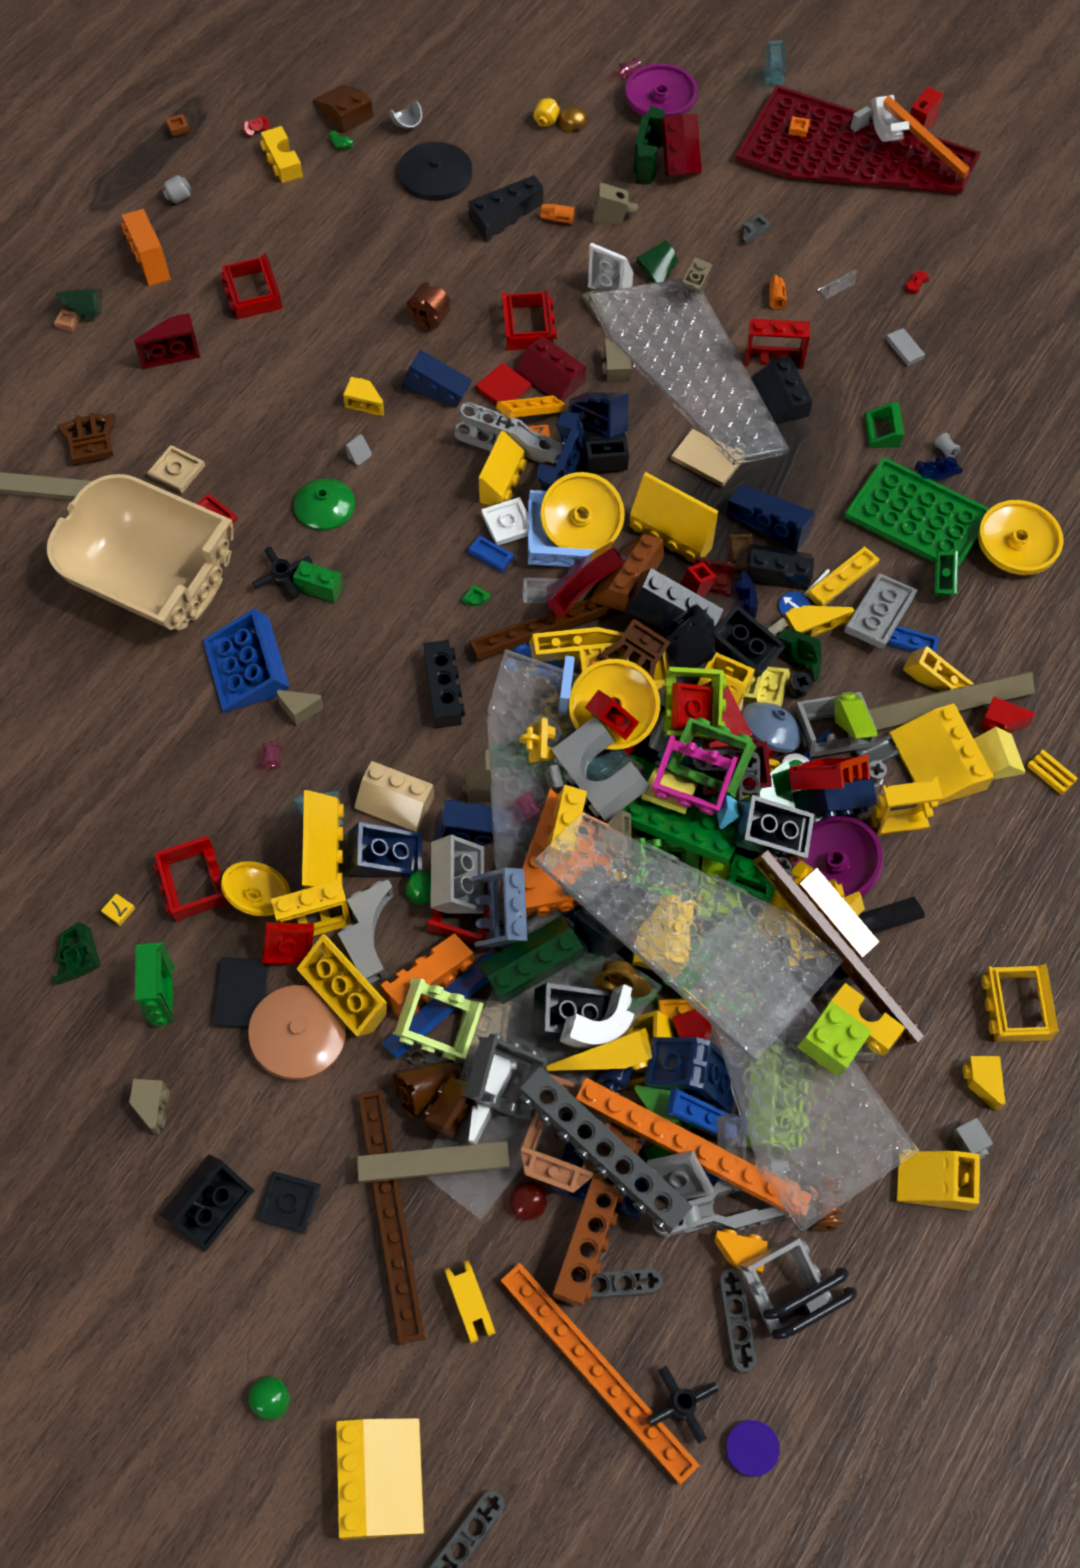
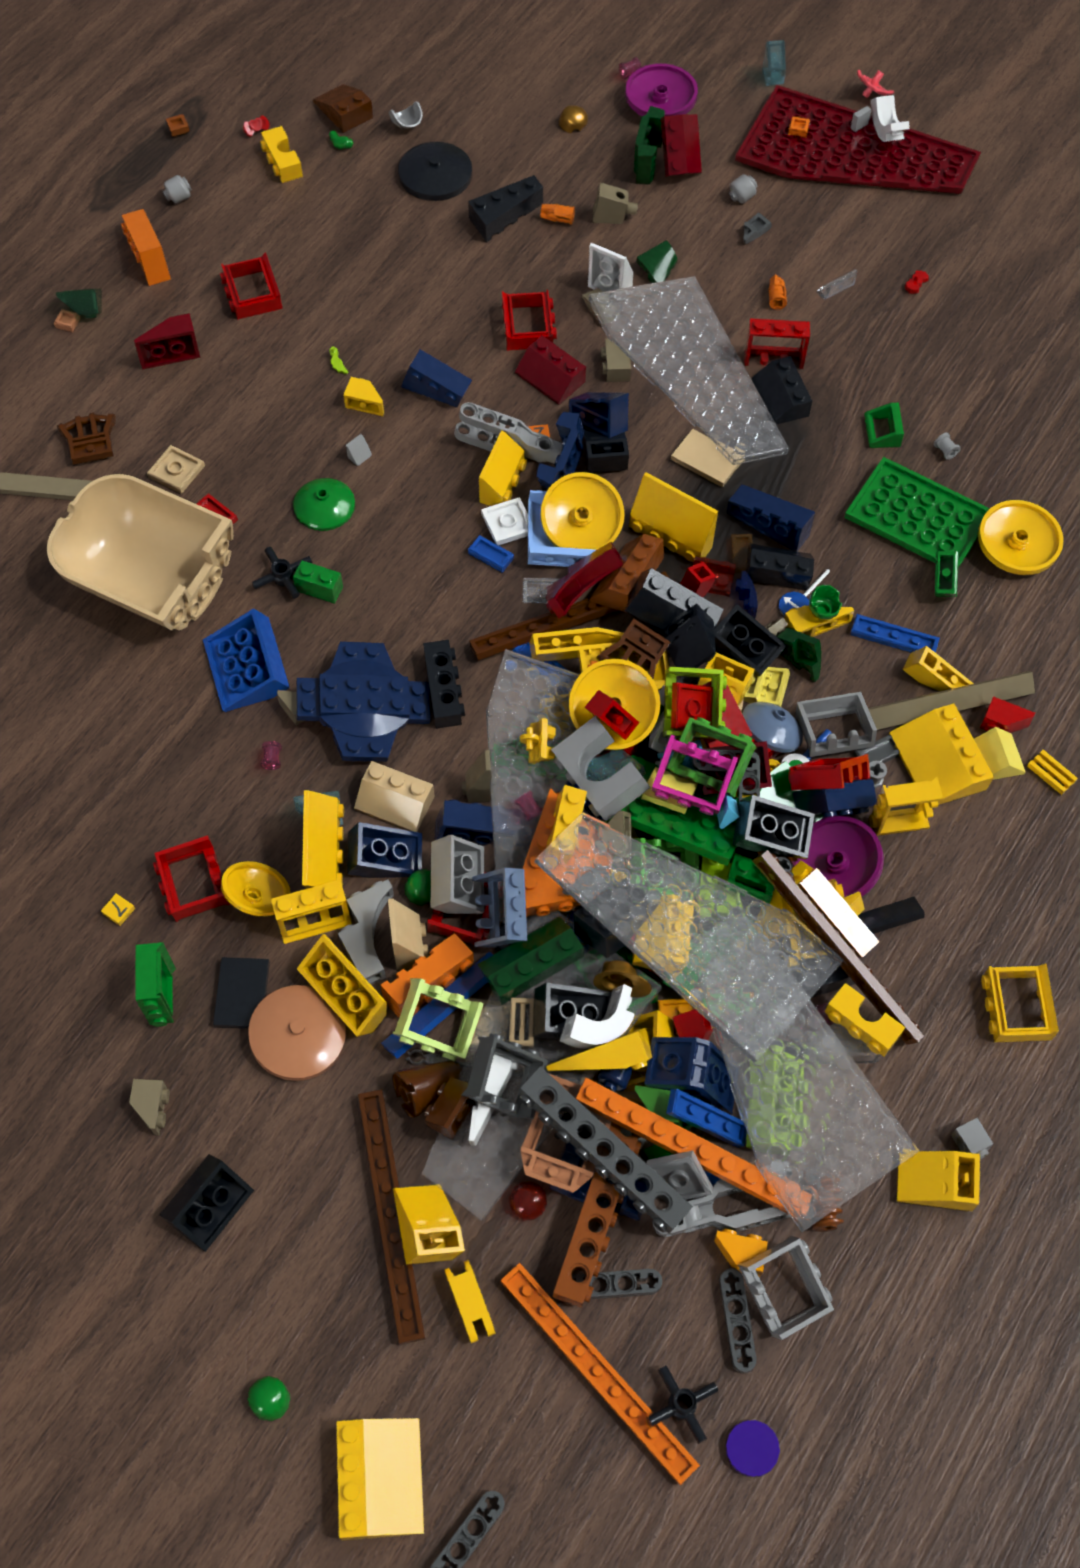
dark green slope [52,922,101,985] -> none
black tile [256,1171,321,1235] -> none
red tile [262,923,314,964] -> none
dark tan tile [357,1141,510,1183] -> none
copper brick [404,283,451,331] -> none
green tile [461,584,491,606] -> none
red tile [476,363,532,405] -> none
light orange tile [496,396,566,418] -> none
yellow head [533,98,560,127] -> none
light grey tile [545,764,564,793] -> none
light blue tile [557,656,575,716] -> none
dark tan slope [681,257,713,294] -> none
clear slope [717,1113,747,1161] -> none
black piece [763,1267,857,1340] -> none
black wheel [786,672,813,699] -> none
lime brick [797,1001,872,1077] -> none
yellow tile [806,546,880,606] -> none
lime slope [834,692,877,739] -> none
light grey tile [844,573,918,649] -> none
orange tile [883,96,969,180] -> none
light grey tile [886,328,925,366] -> none
red torso [910,86,944,130] -> none
clear blue slope [914,456,963,479] -> none
yellow slope [963,1056,1005,1111] -> none
none -> dark blue plate [296,642,431,762]
none -> lime piece [329,346,348,374]
none -> tan slope [388,899,429,970]
none -> yellow slope [393,1185,465,1265]
none -> tan tile [509,998,534,1048]
none -> light grey head [729,174,758,204]
none -> green hair [809,584,842,620]
none -> coral piece [857,70,894,98]

